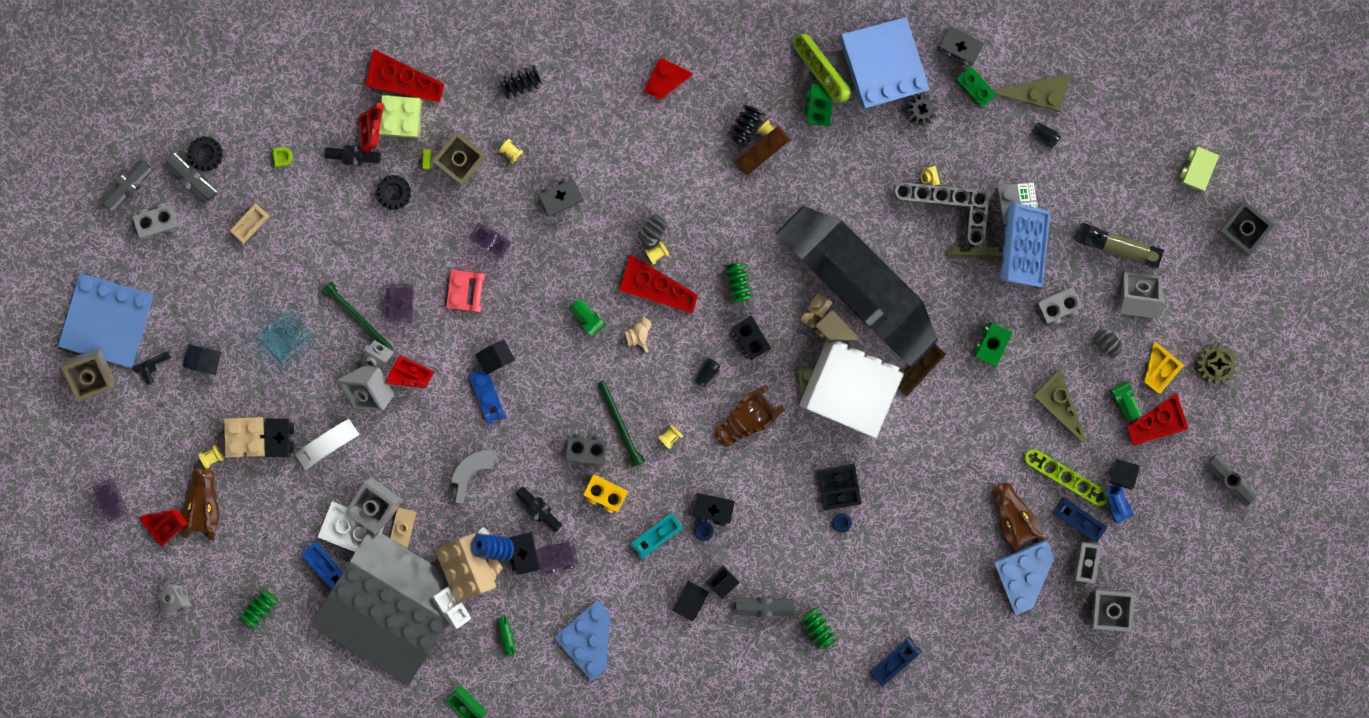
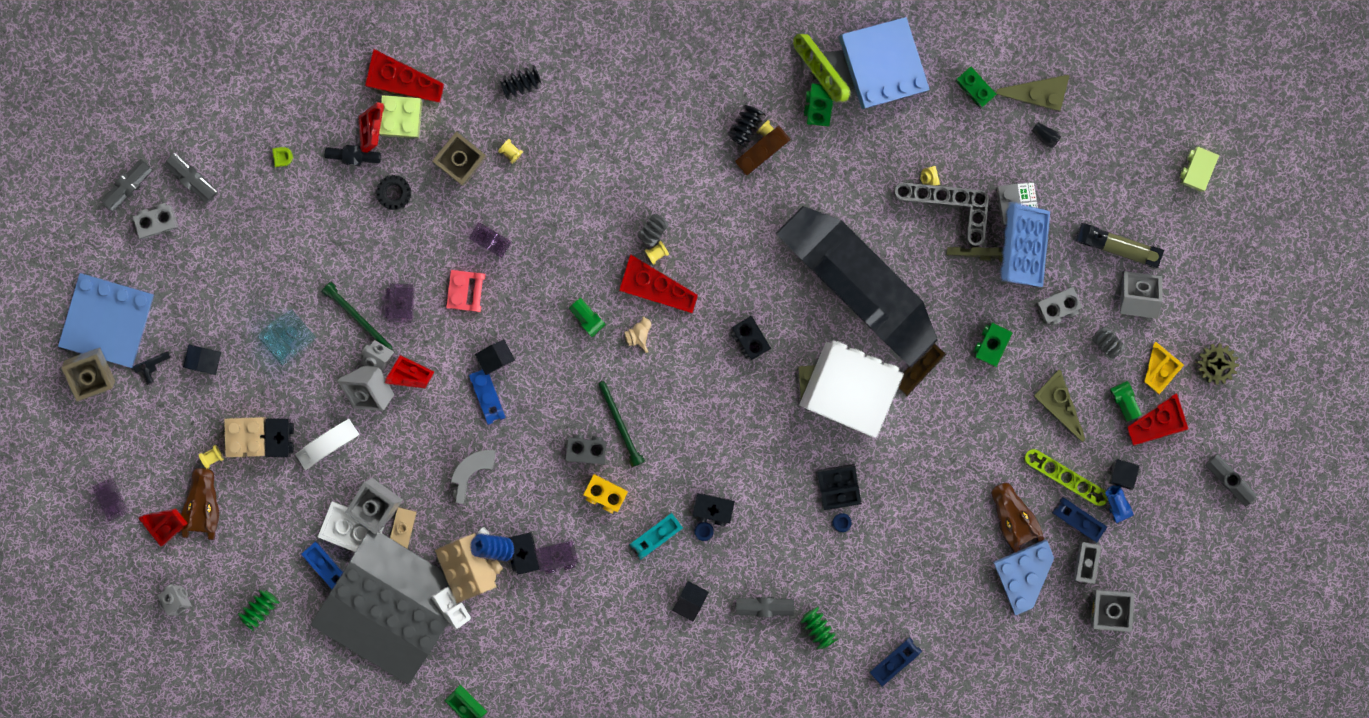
black tyre [187,136,223,172] -> none
tan plate [230,203,270,244] -> none
lime tile [422,149,432,170] -> none
green pin [496,616,517,656] -> none
black axle [516,486,562,532] -> none
dark grey brick [539,177,584,217] -> none
medium blue plate [554,600,610,681] -> none
red wing [643,57,693,100] -> none
light yellow bush [658,424,683,449] -> none
black cone [695,357,720,387] -> none
black piece [706,565,740,599] -> none
reddish brown animal [715,384,785,447] -> none
green piece [724,263,753,304] -> none
tan plate [800,293,833,328] -> none
dark tan slope [814,310,859,341] -> none
dark grey gear [906,93,939,126] -> none
dark grey brick [938,26,984,67] -> none
dark grey brick [1217,201,1274,256] -> none

